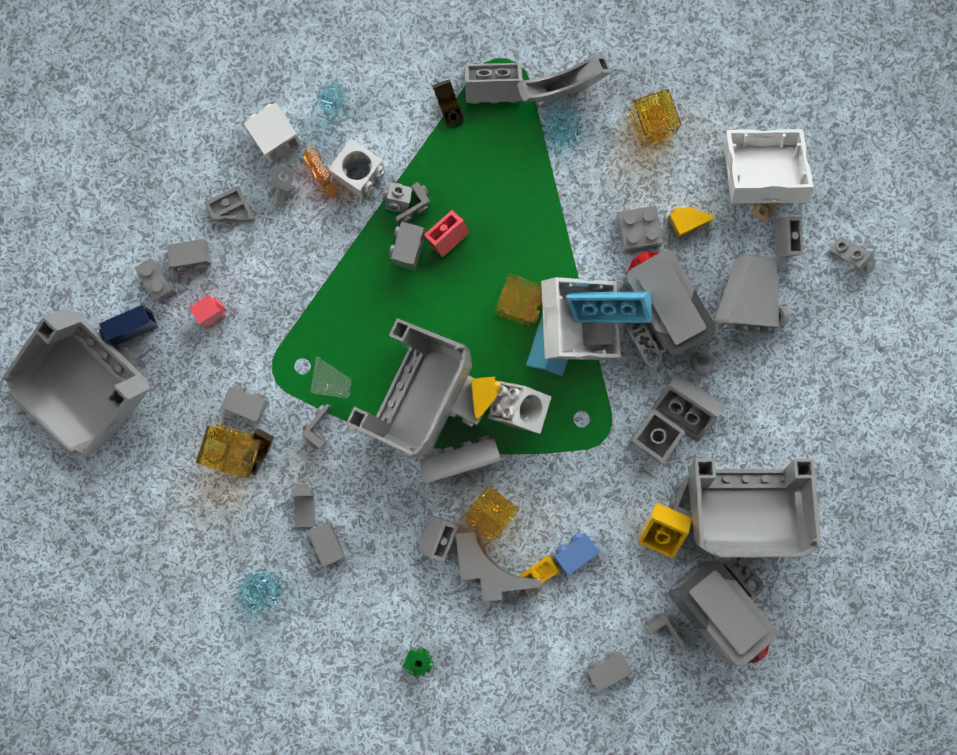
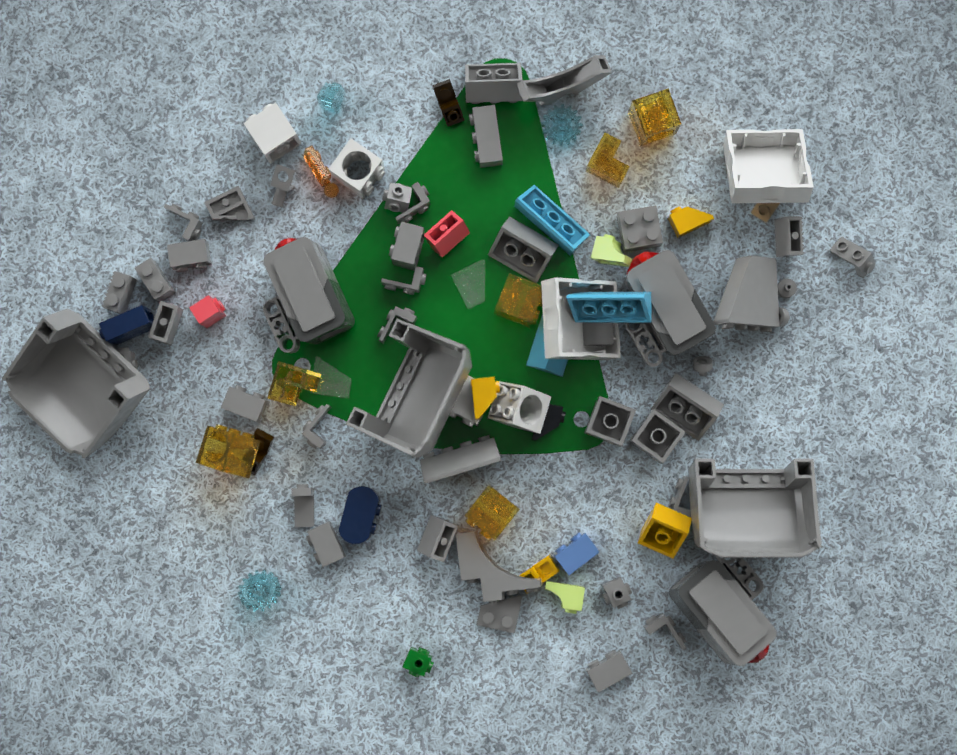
none -> light grey brick [102,271,137,314]
none -> light grey brick [148,301,184,346]
none -> light grey bracket [164,203,203,241]
none -> light grey piece [263,237,355,353]
none -> clear yellow brick [267,361,321,406]
none -> dark blue brick [339,486,382,544]
none -> light grey bracket [378,306,417,344]
none -> light grey bracket [381,266,427,295]
none -> clear wing [451,259,485,310]
none -> light grey brick [469,105,503,168]
none -> light grey wing [477,595,522,633]
none -> light grey slope [488,216,559,283]
none -> medium azure slope [514,185,590,256]
none -> black slope [532,404,566,441]
none -> yellowish green arch [544,581,585,614]
none -> light grey brick [584,396,636,447]
none -> clear yellow brick [585,133,630,188]
none -> yellowish green arch [591,234,632,267]
none -> light grey brick [602,577,632,609]
none -> light grey tile [778,279,797,298]

